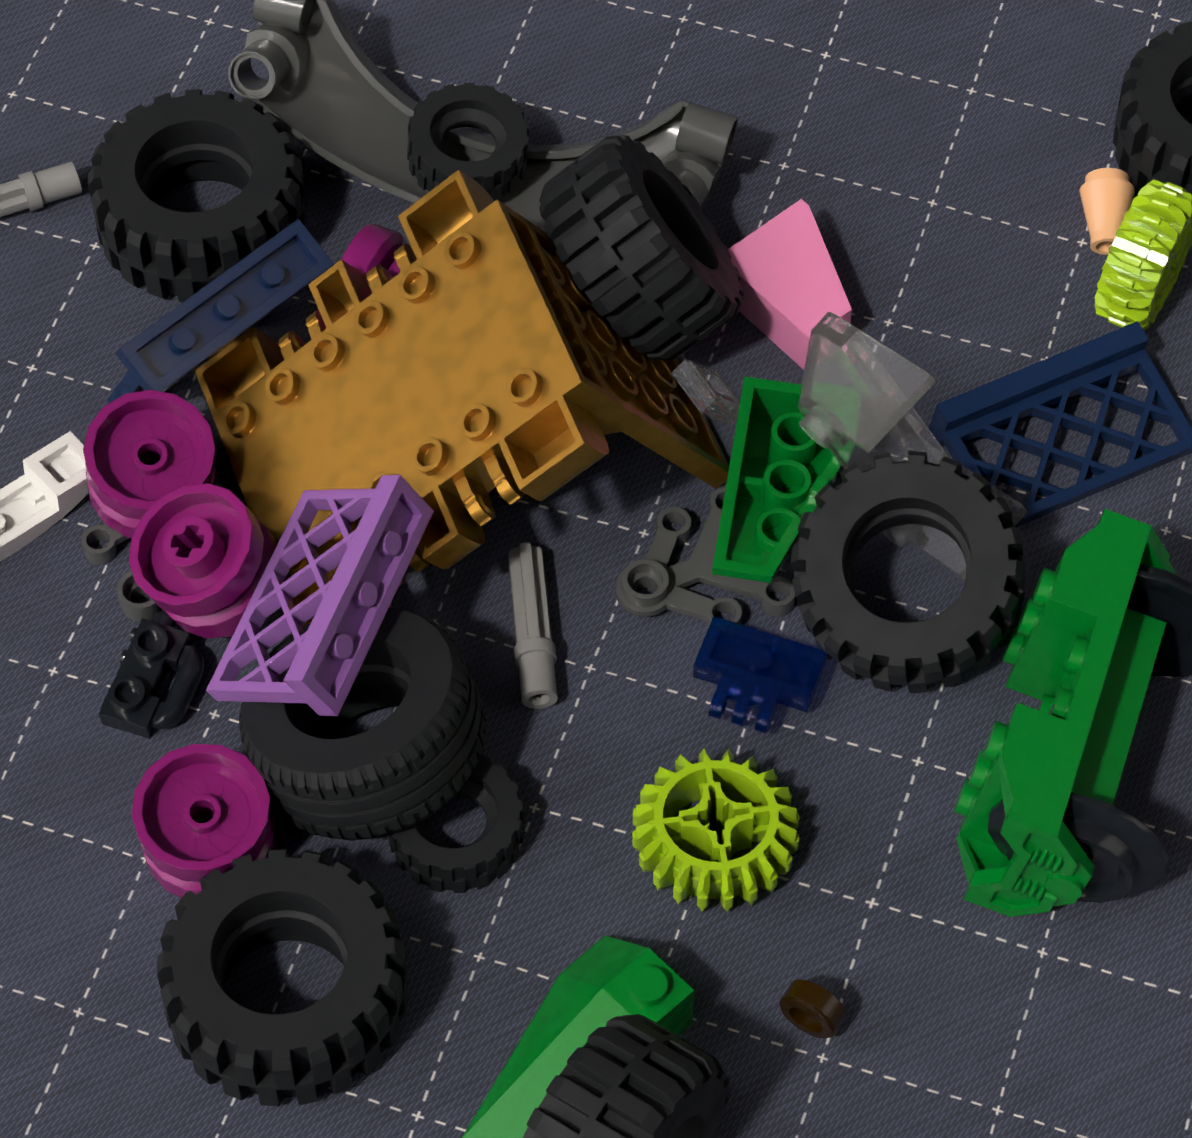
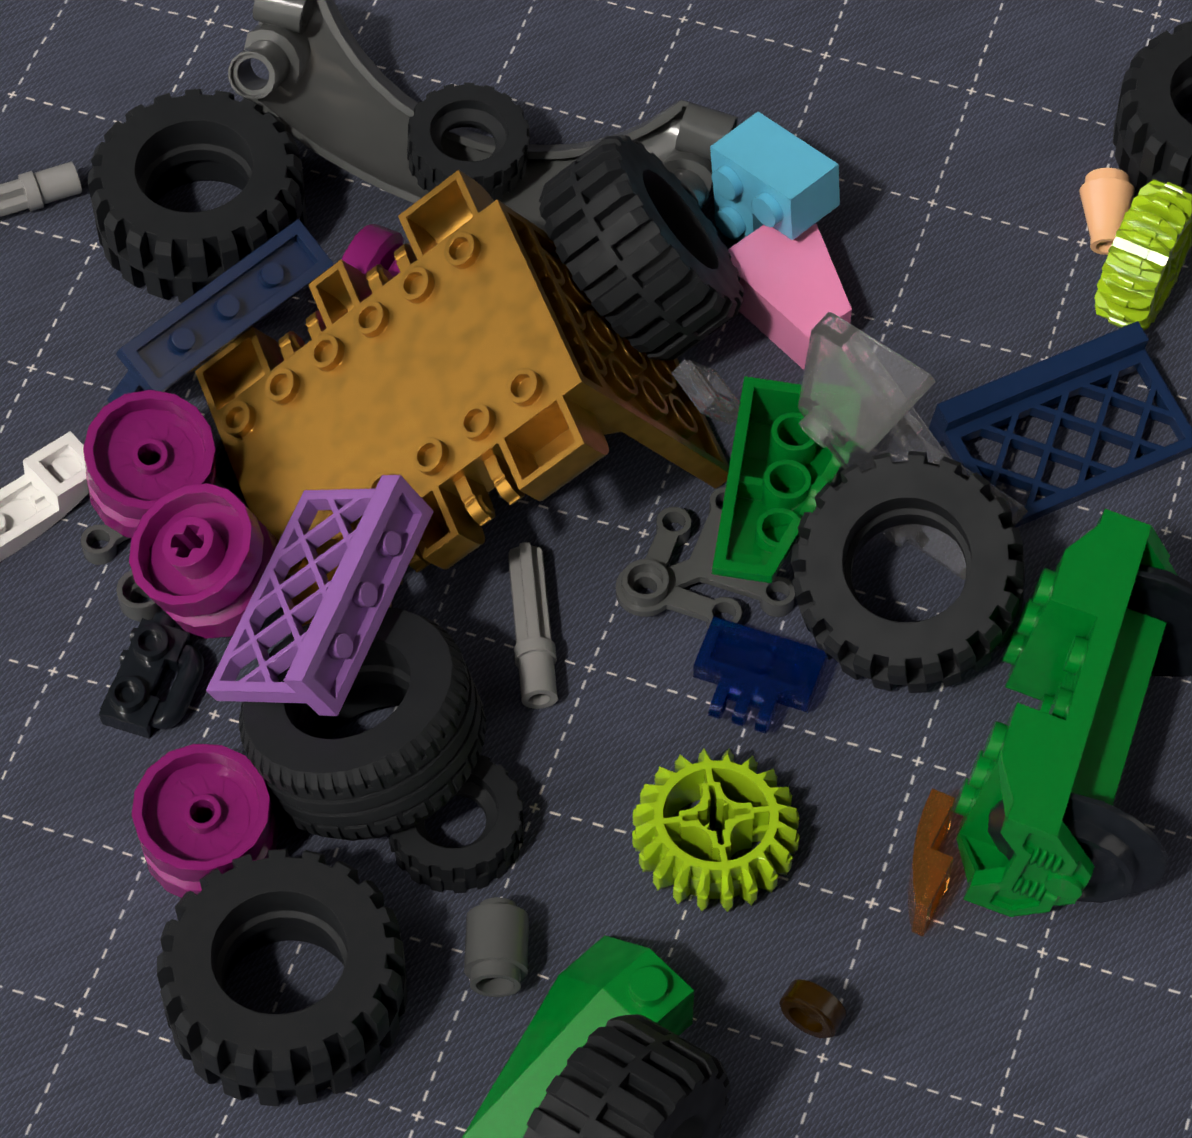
none -> dark grey brick [464,897,529,997]
none -> medium azure brick [710,112,840,241]
none -> clear orange slope [908,788,955,936]

